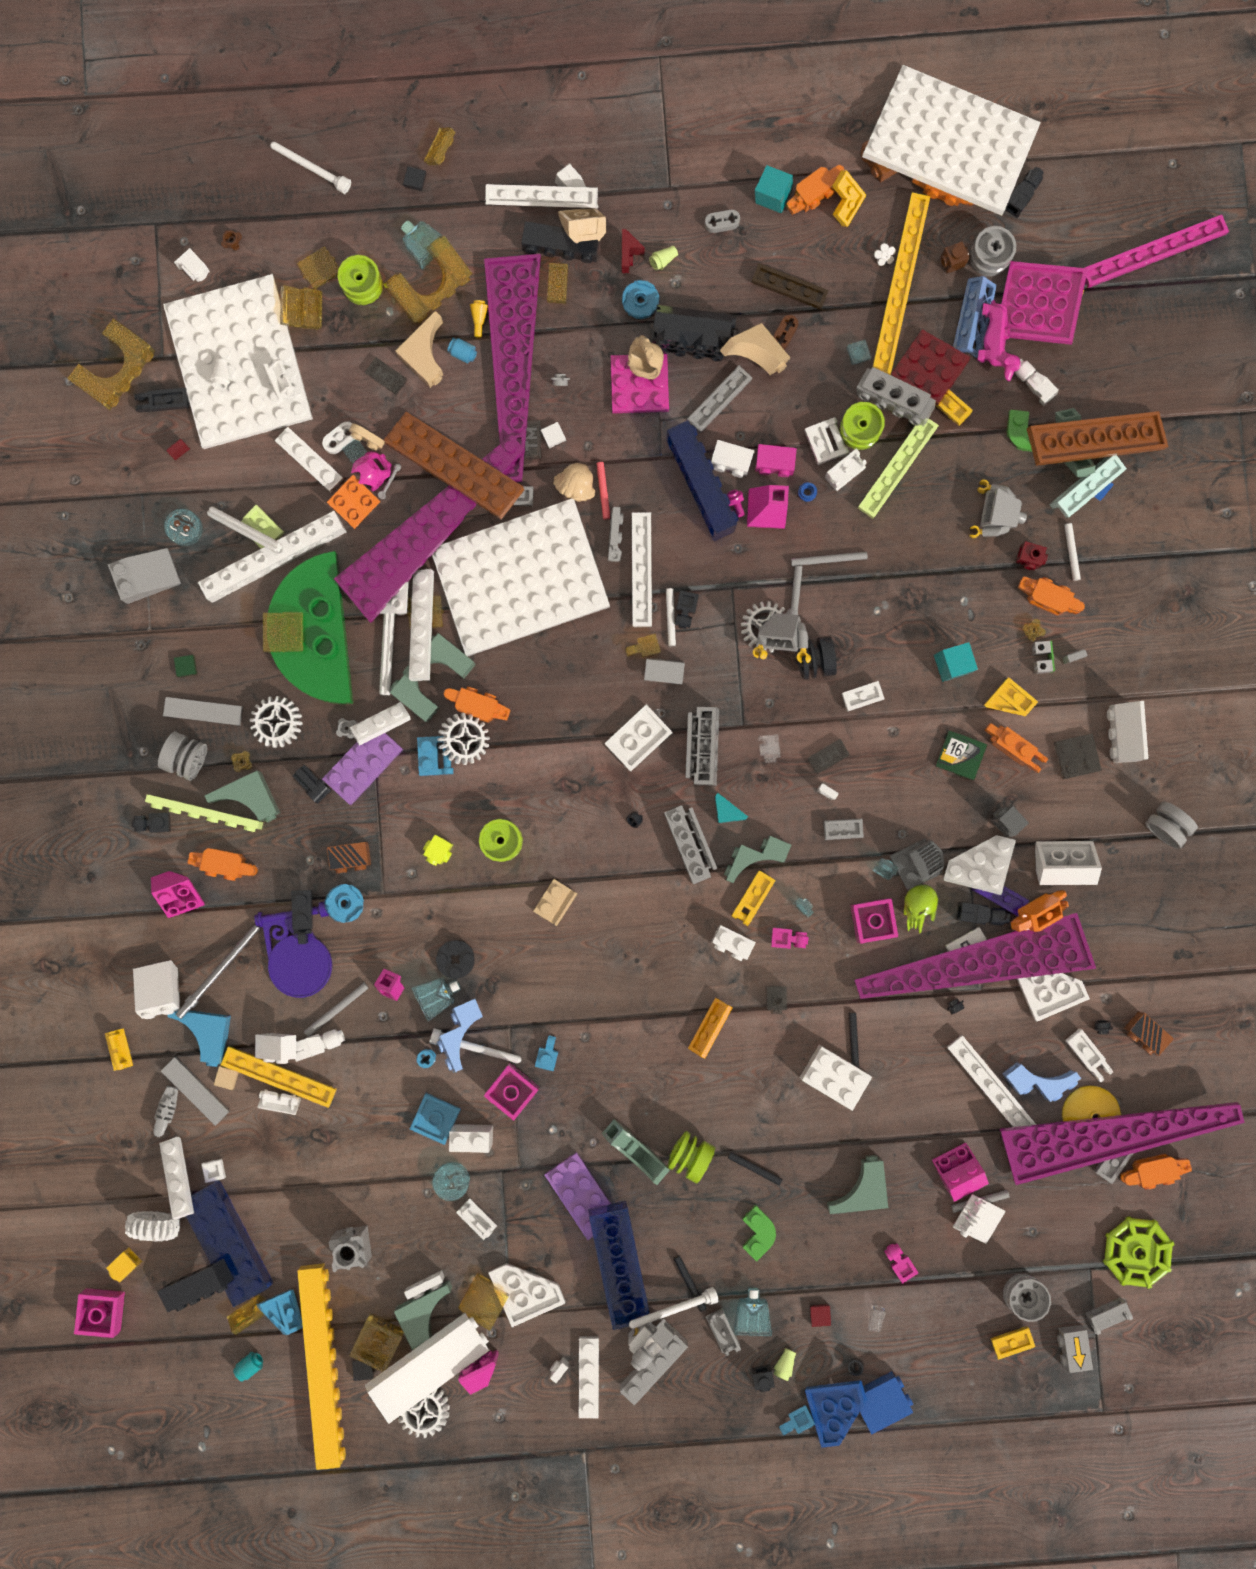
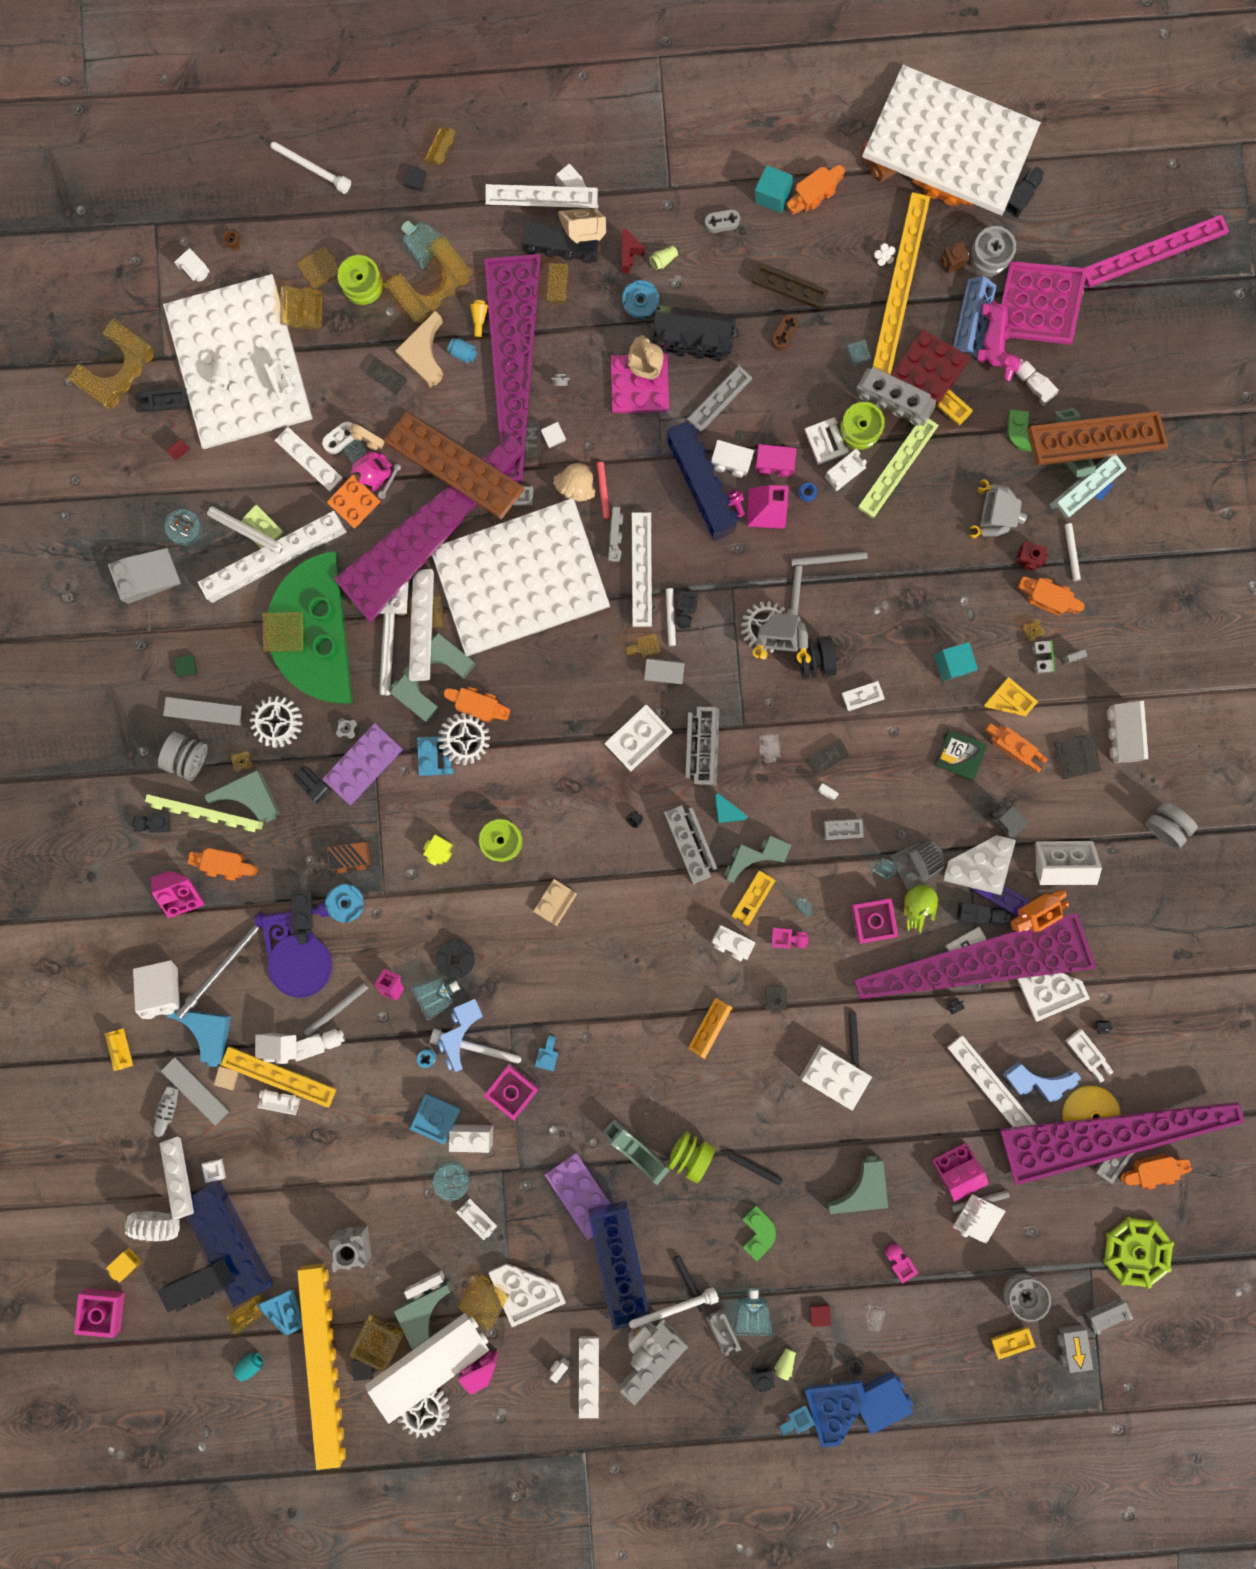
white plate [350,702,411,746] -> none
tan arch [720,323,790,375] -> none
yellow plate [832,170,866,227] -> none
brick [1124,1011,1174,1056] -> none

